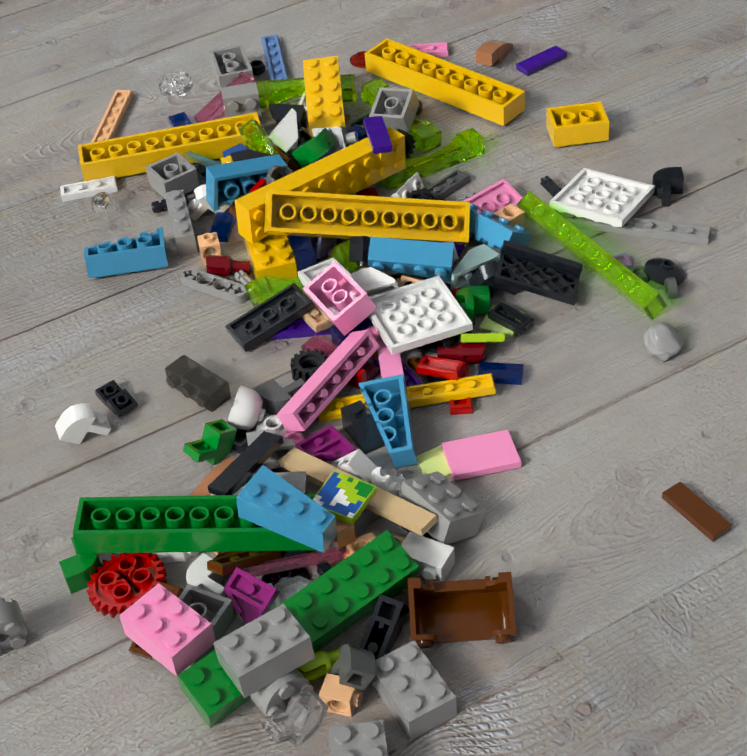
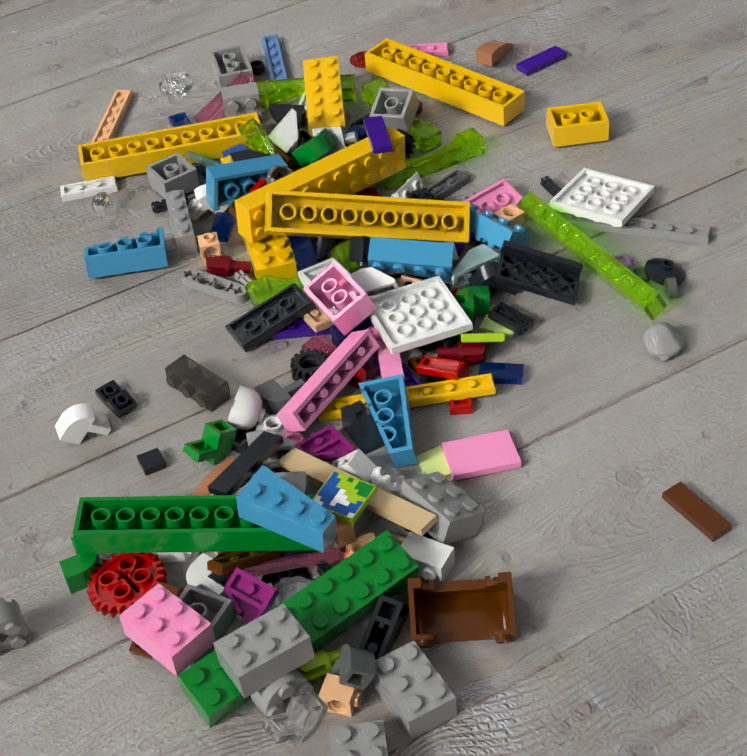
black brick [652,167,684,207] -> none
none -> black tile [137,447,167,476]

